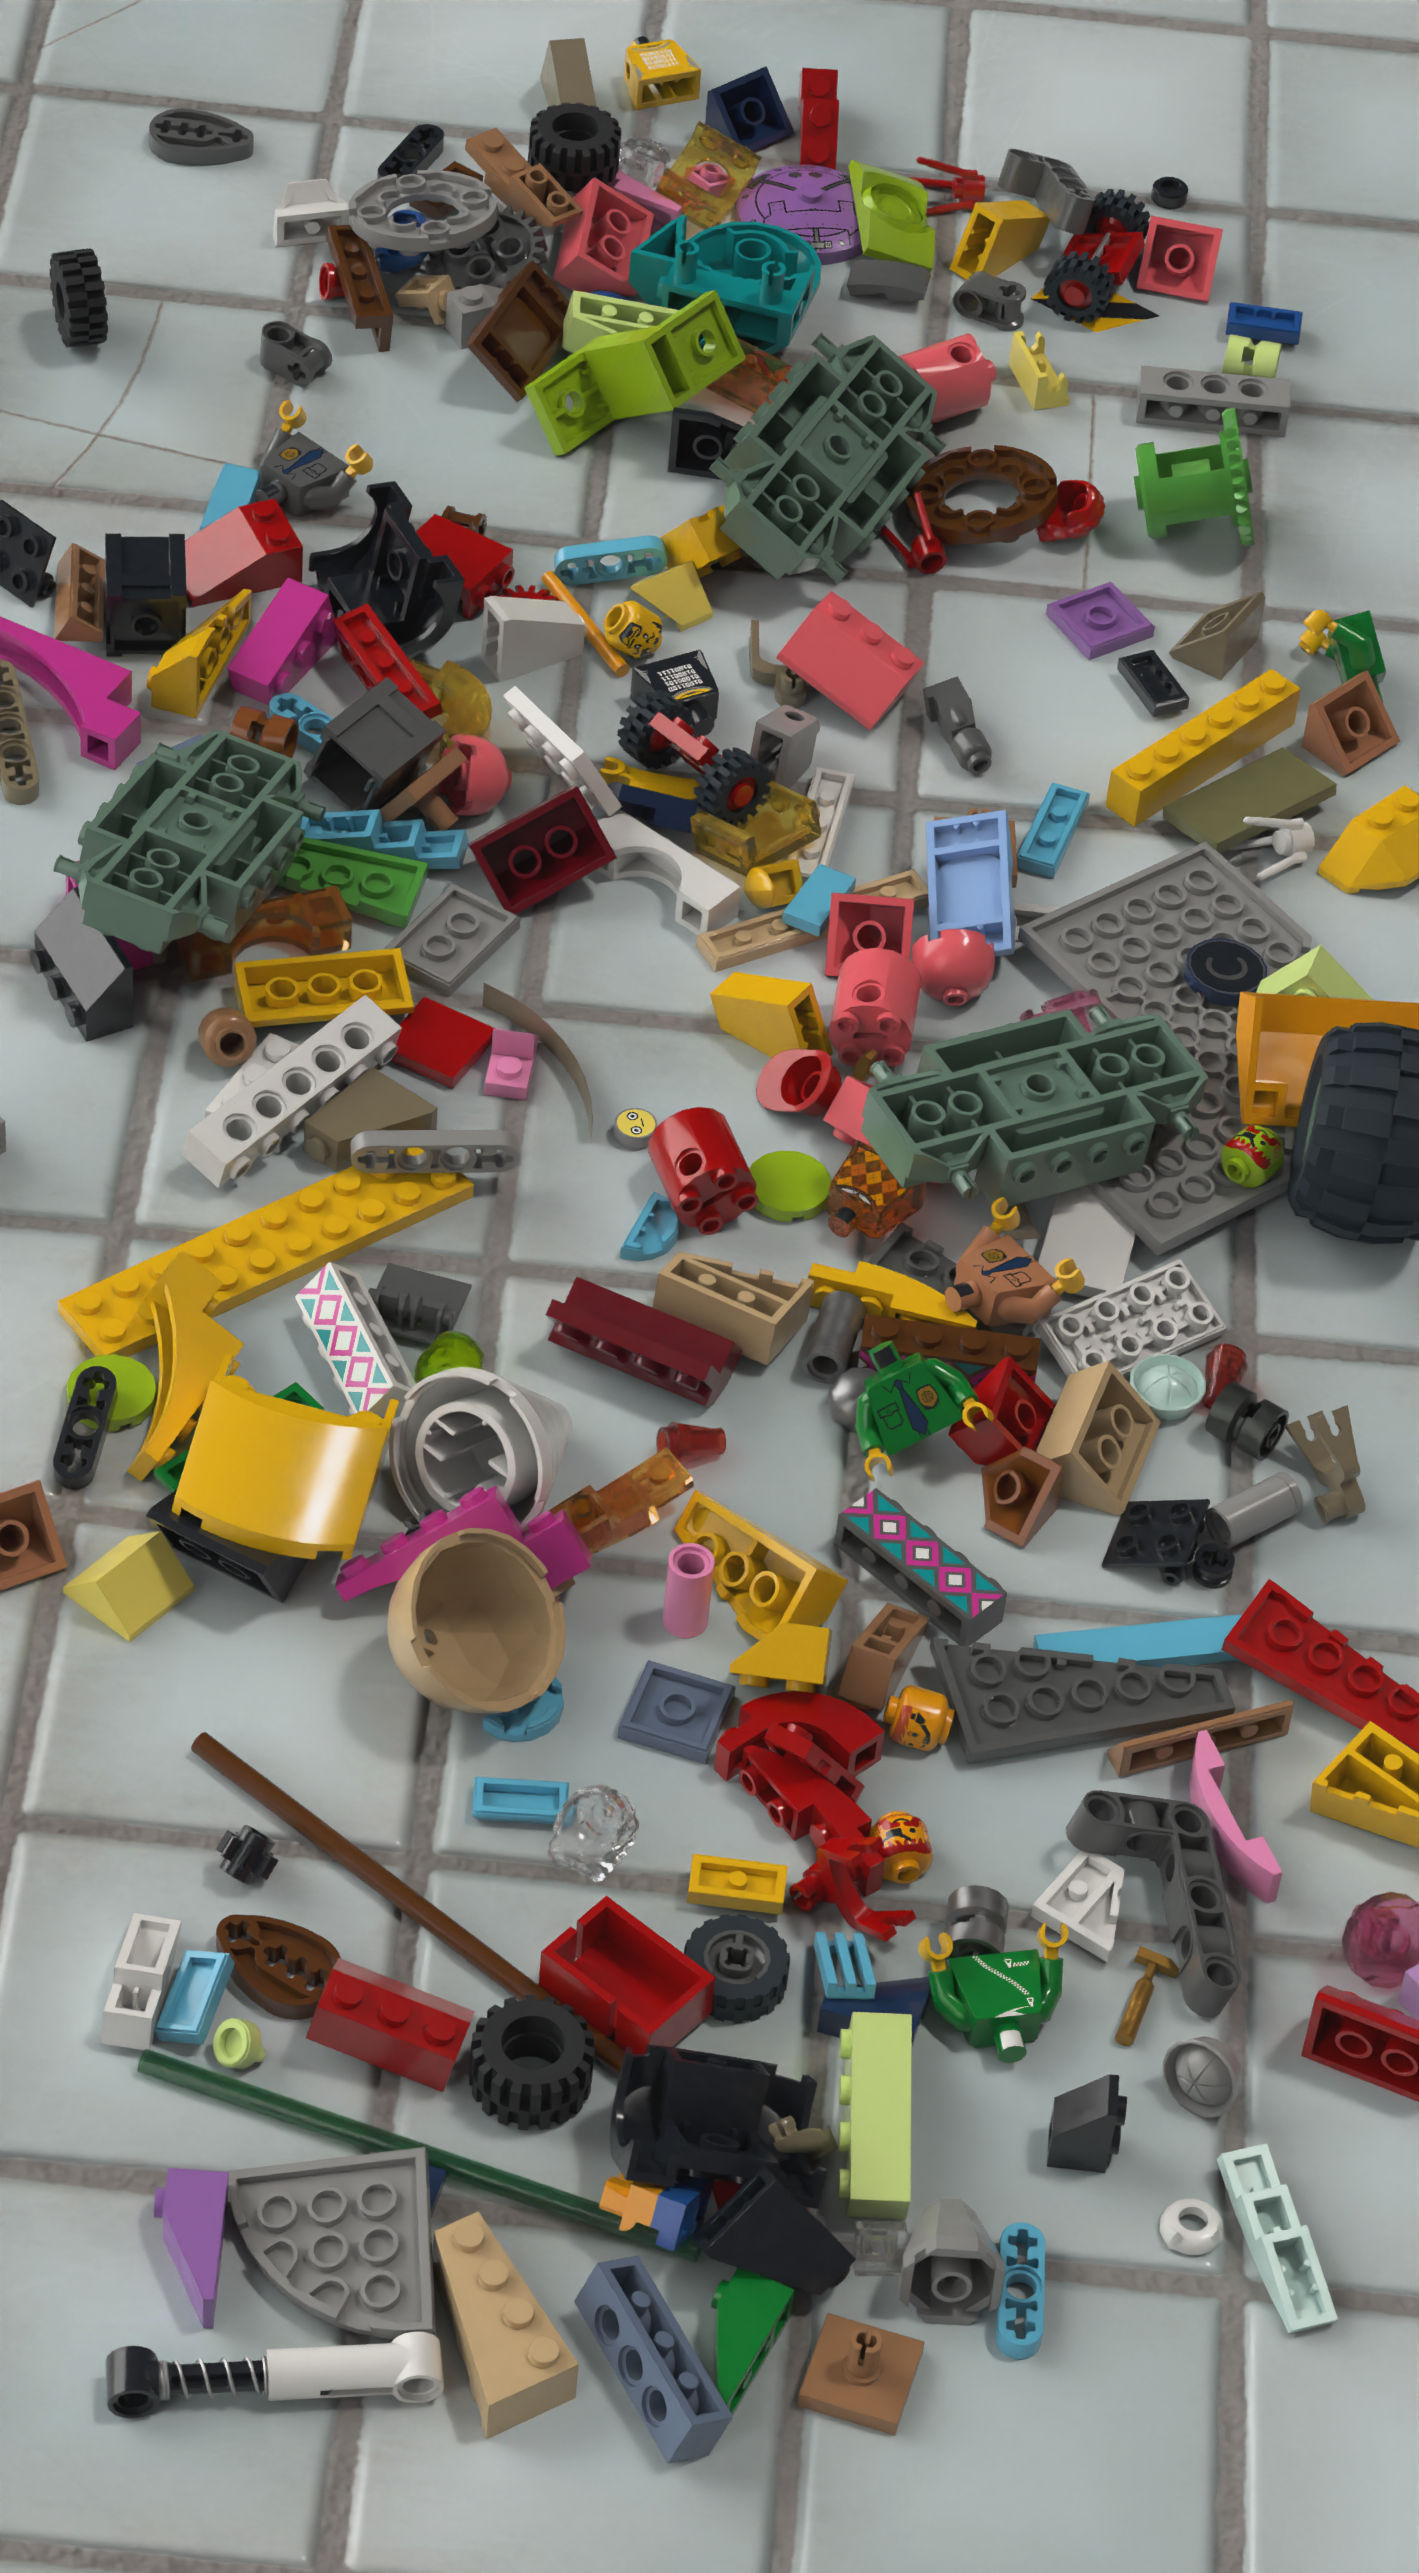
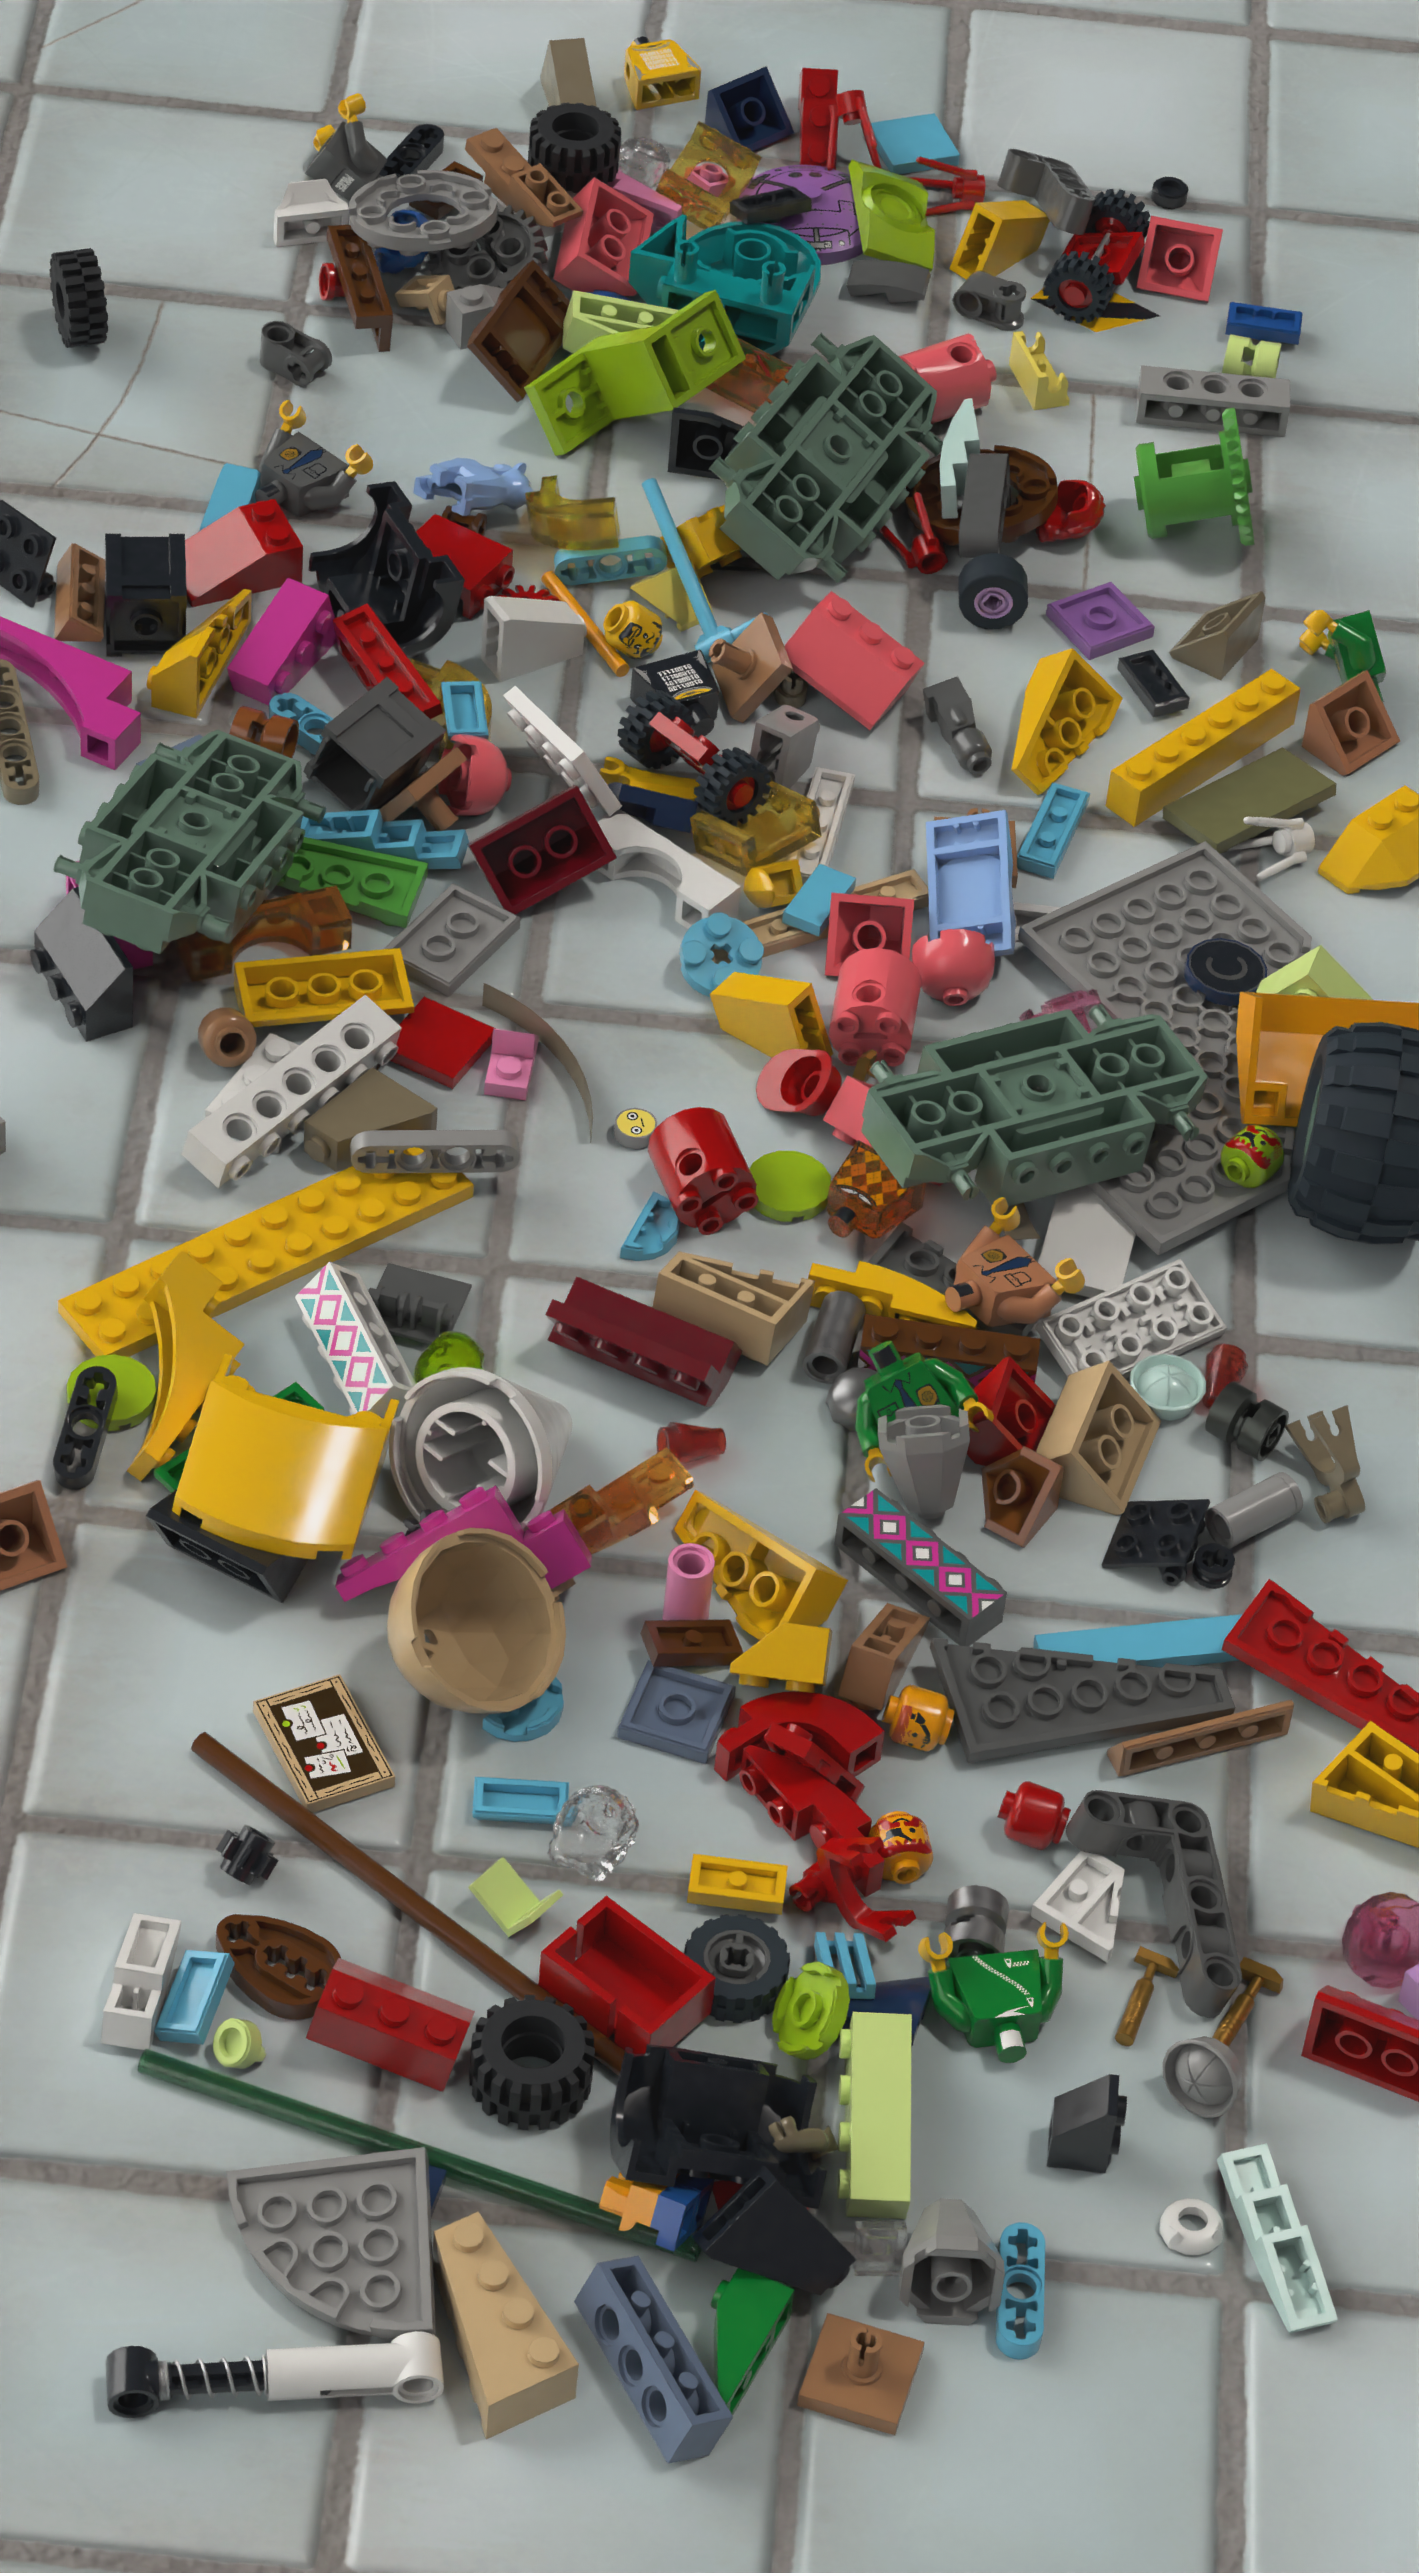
light yellow slope [63,1531,194,1642] -> none
dark grey piece [149,108,254,165] -> none
medium lavender slope [154,2168,229,2328] -> none
bright pink slope [1189,1730,1282,1903] -> none
none -> tile [253,1674,395,1813]
none -> dark grey torso [305,93,387,201]
none -> light blue animal [413,458,534,516]
none -> medium azure tile [441,681,489,743]
none -> yellowish green bracket [468,1857,563,1937]
none -> clear yellow arch [525,475,621,550]
none -> reddish brown plate [640,1619,743,1667]
none -> medium azure bar [642,478,768,663]
none -> medium azure plate [679,912,764,997]
none -> medium nougat tile [709,612,793,723]
none -> black plate [730,187,812,225]
none -> lime tile [772,1962,850,2060]
none -> red plant [827,90,882,171]
none -> medium azure tile [871,113,960,175]
none -> light grey cone [878,1404,970,1519]
none -> light aqua slope [939,398,980,519]
none -> black wheel [958,553,1028,629]
none -> dark grey beam [959,454,1011,558]
none -> red head [997,1781,1071,1850]
none -> yellow wedge [1011,648,1123,795]
none -> pearl gold piece [1212,1957,1284,2047]

